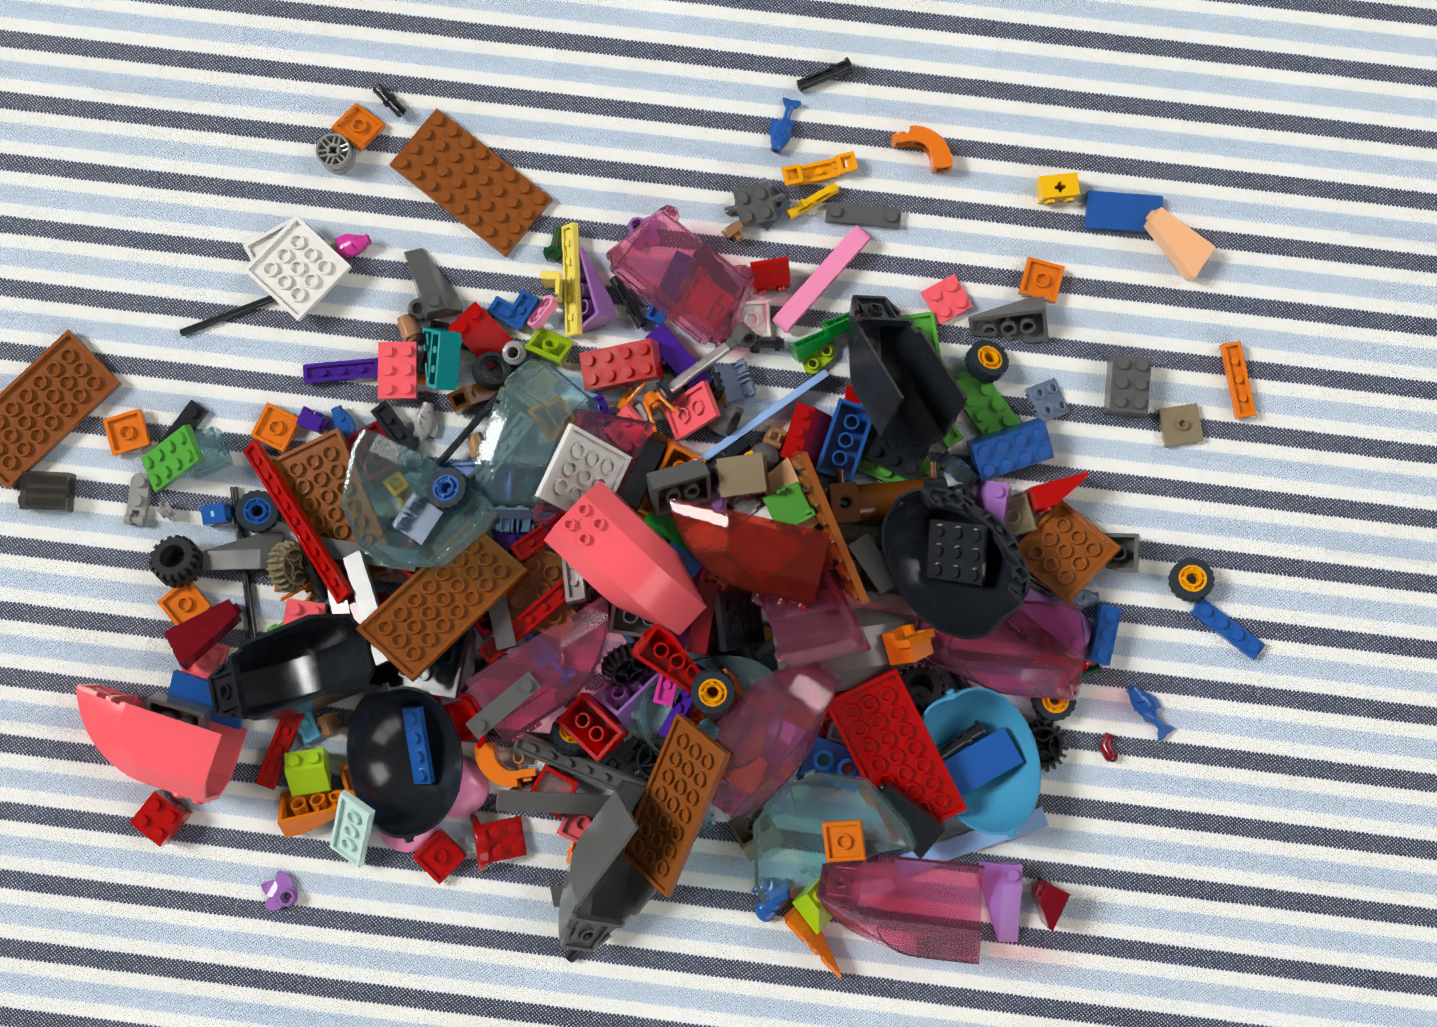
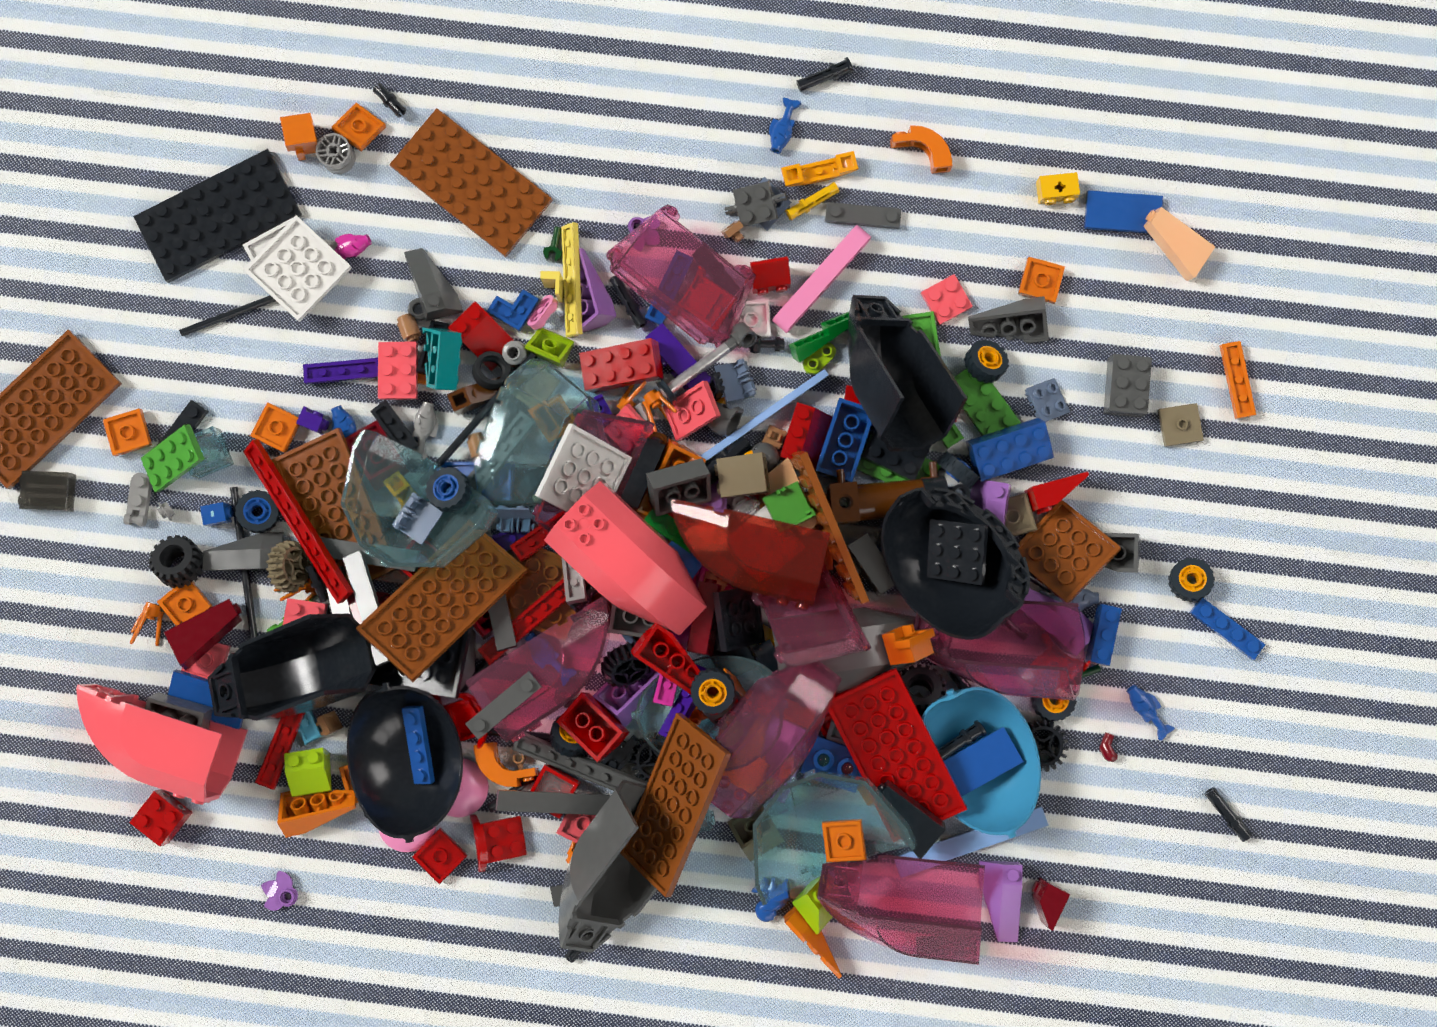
light aqua tile [330,789,375,868] -> none
none -> orange plant [130,602,164,646]
none -> black plate [133,149,302,283]
none -> orange plate [280,113,318,161]
none -> black pin [1204,787,1252,842]

